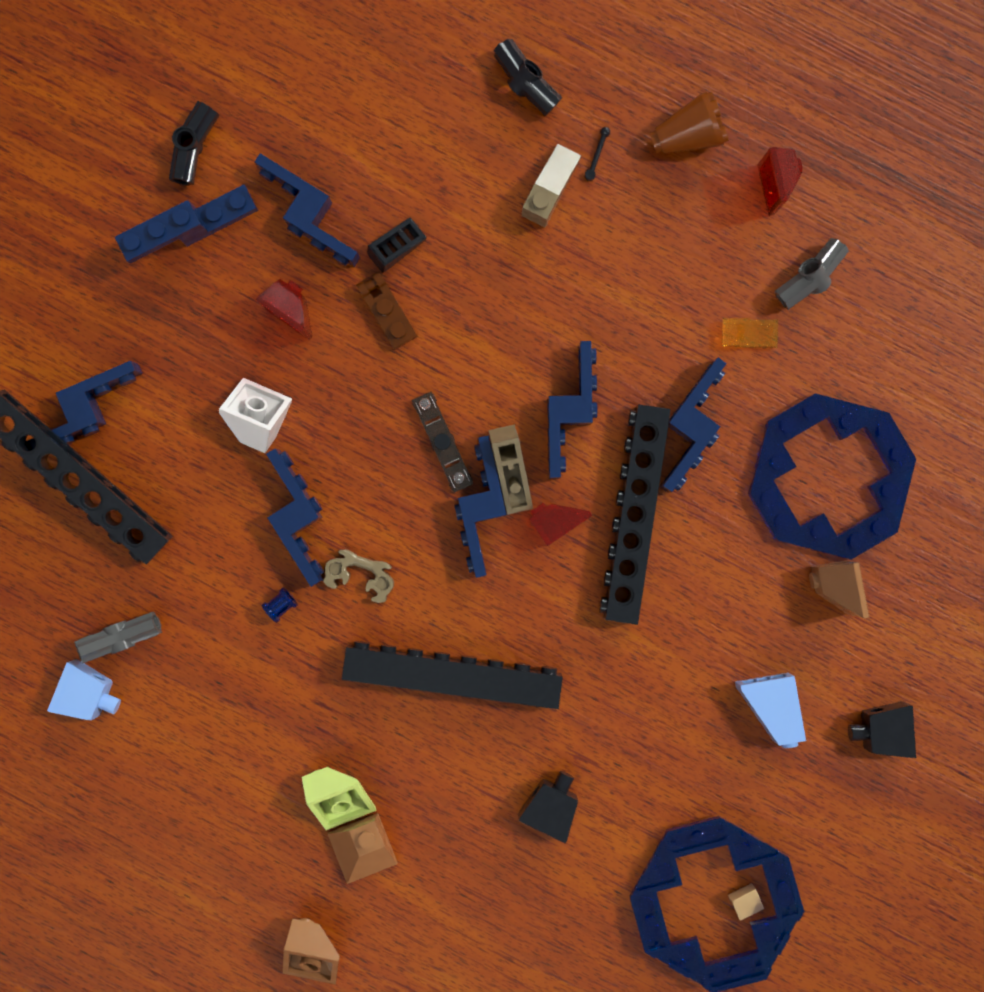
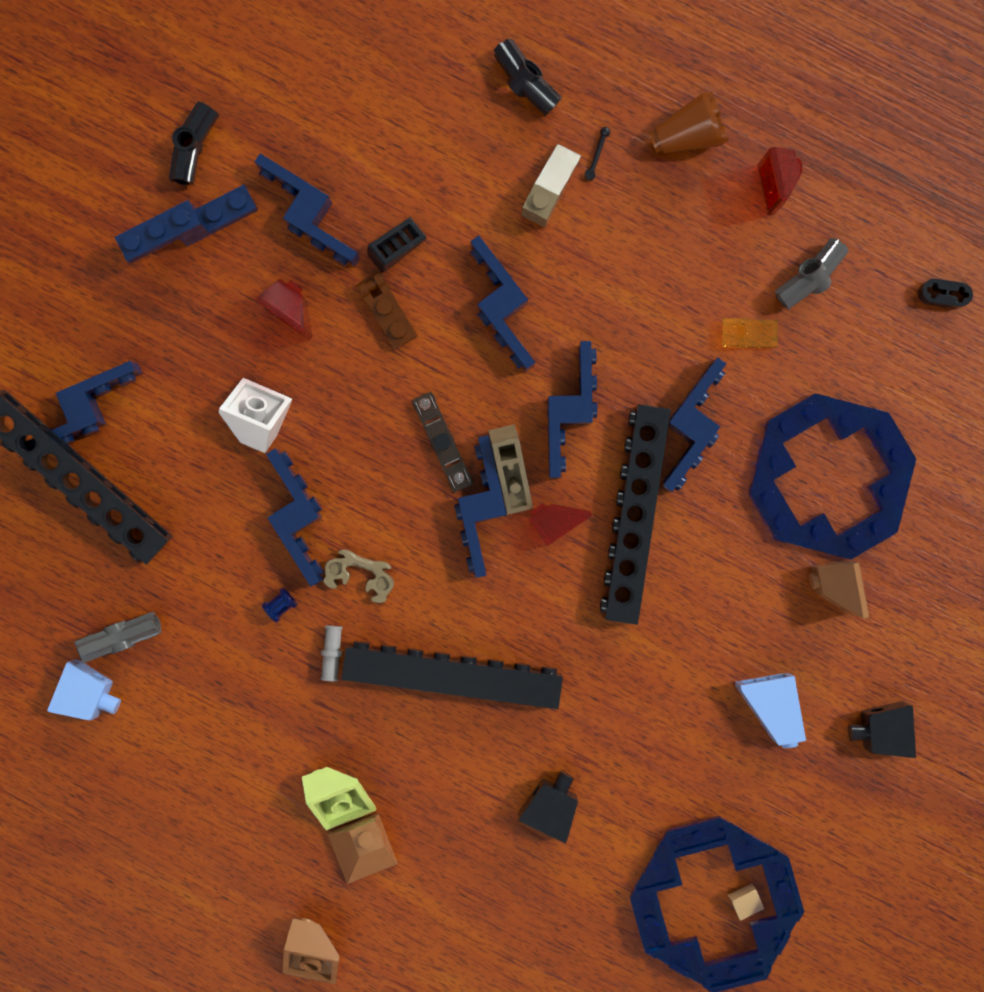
none -> light grey pin [320,625,343,681]
none -> dark blue bracket [470,235,536,372]
none -> black beam [918,279,973,309]

